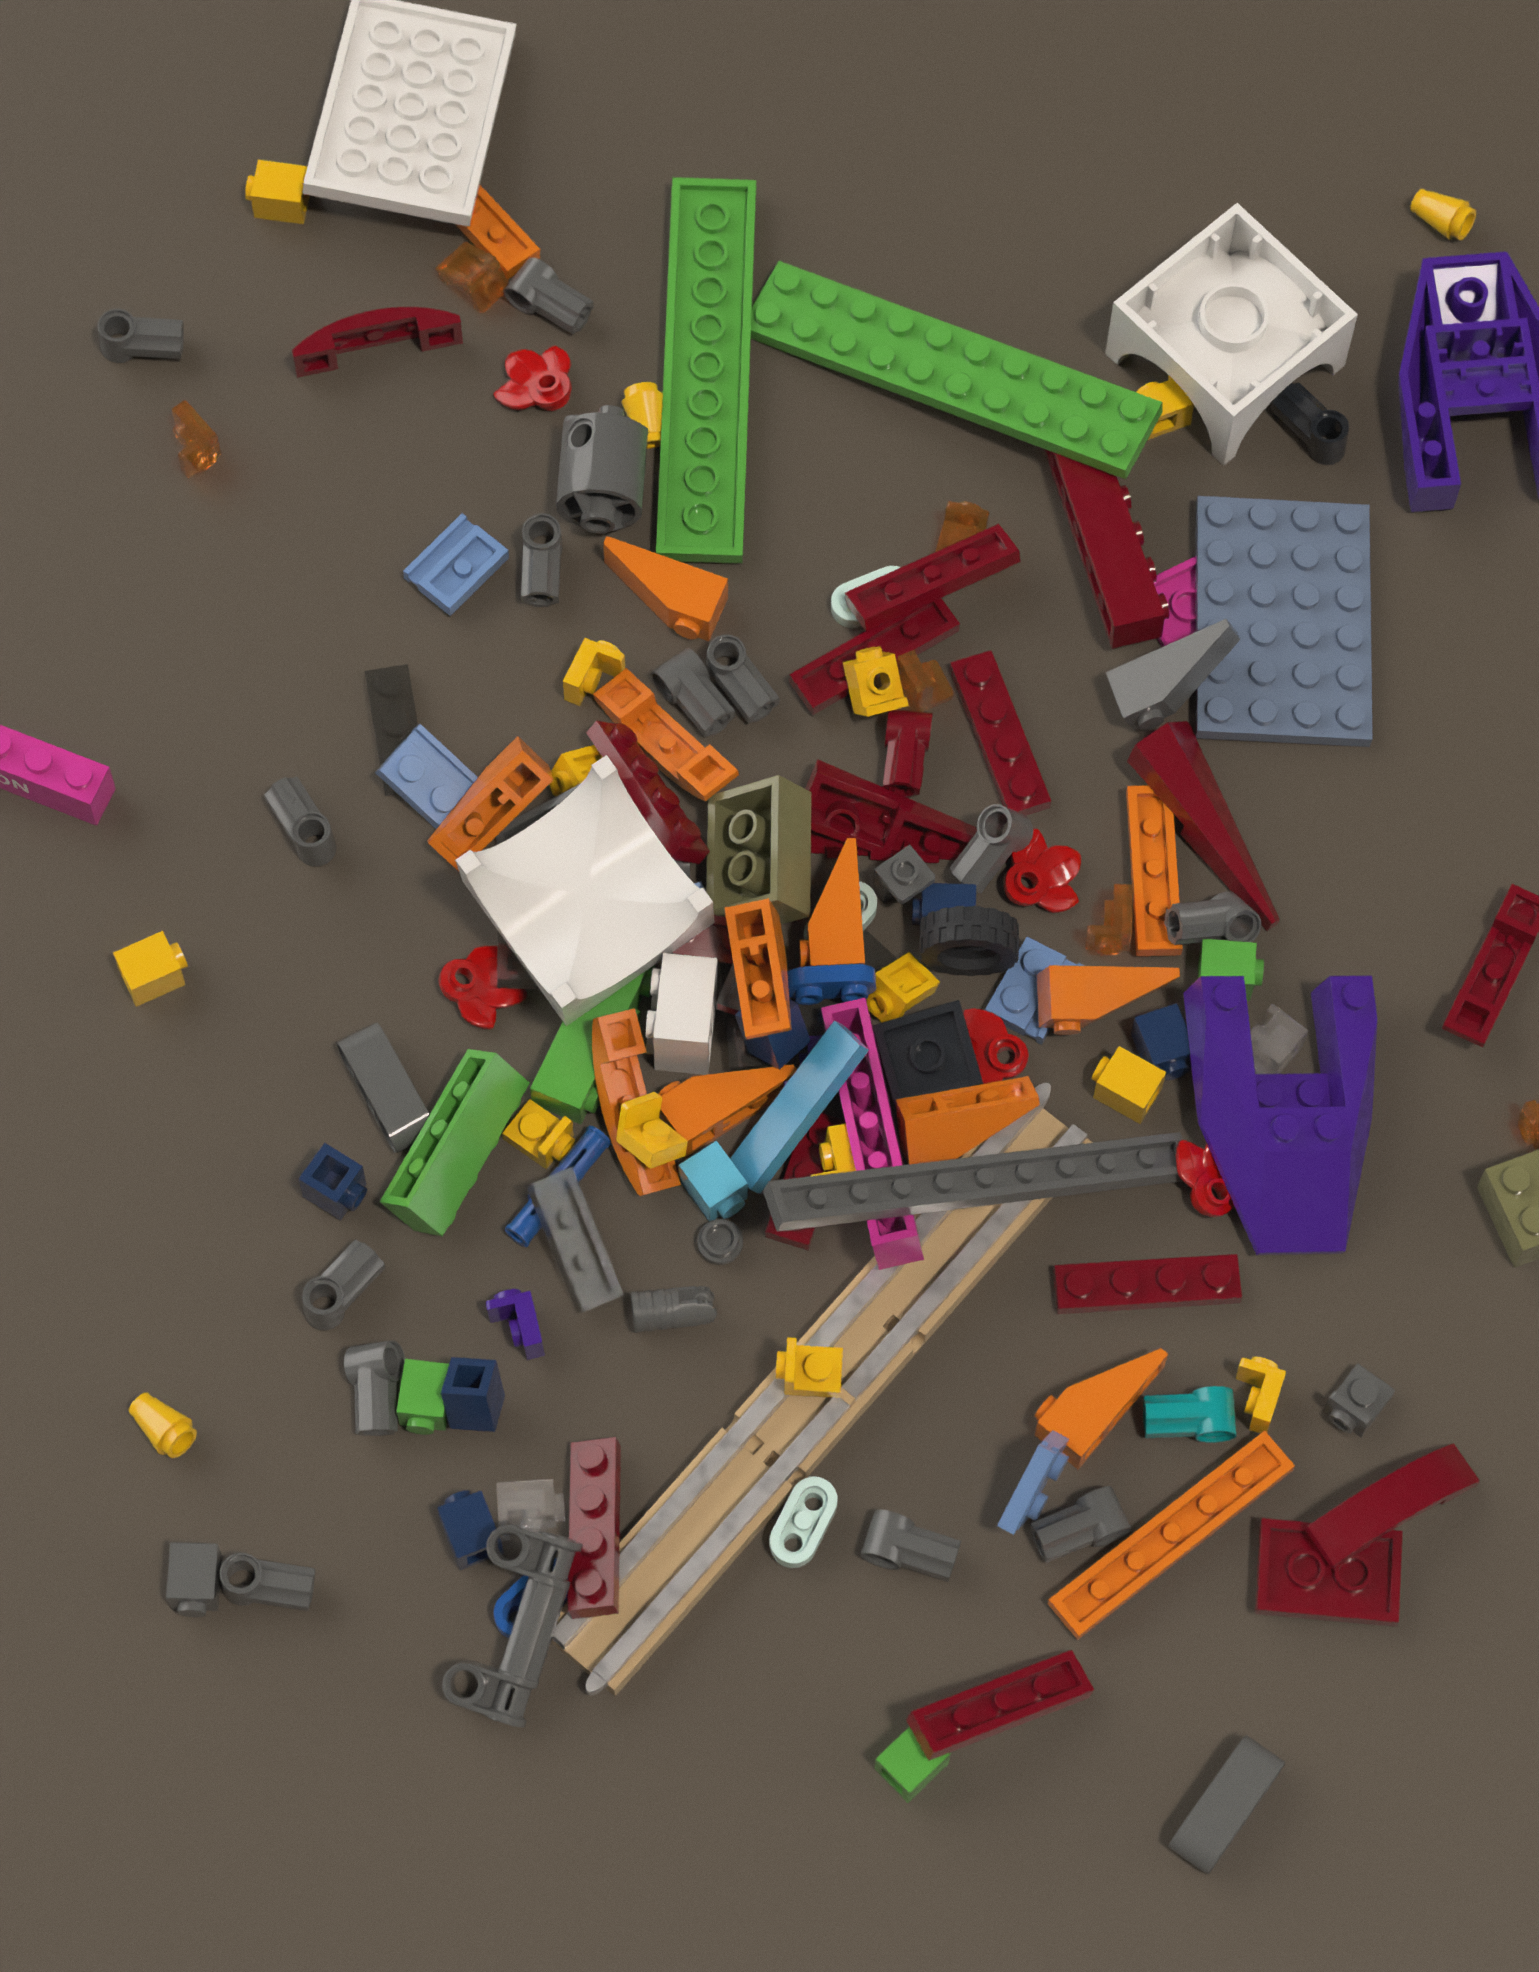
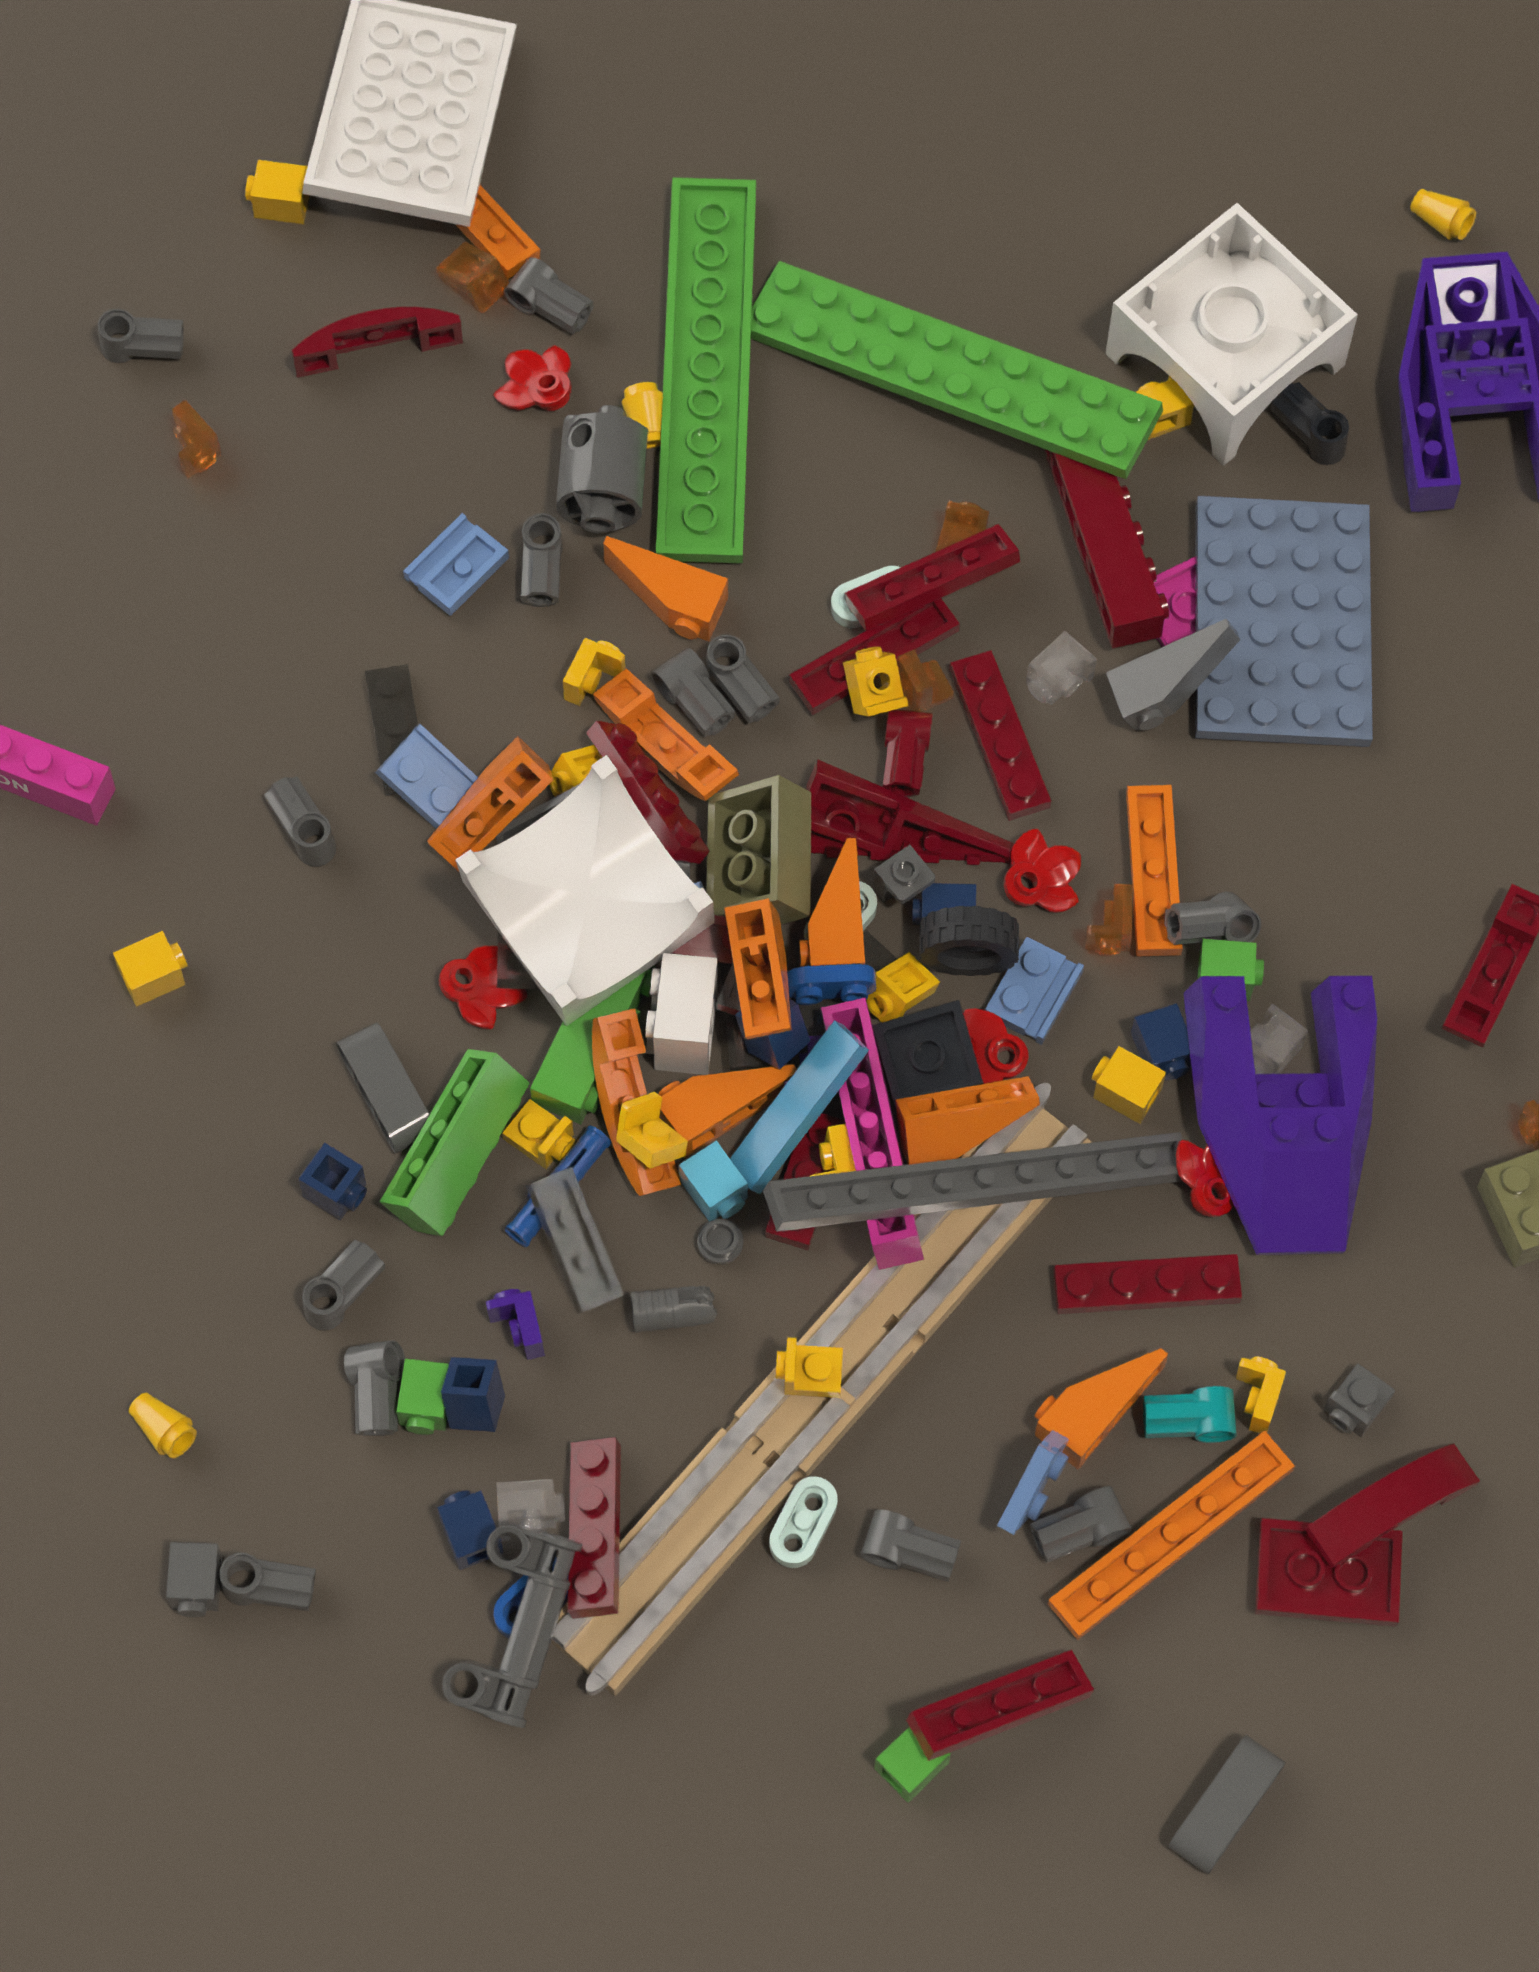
dark grey piece [949,804,1033,893] -> none
orange slope [1037,965,1180,1035] -> none
dark red wedge [1127,721,1280,931] -> none
none -> clear brick [1026,631,1097,705]

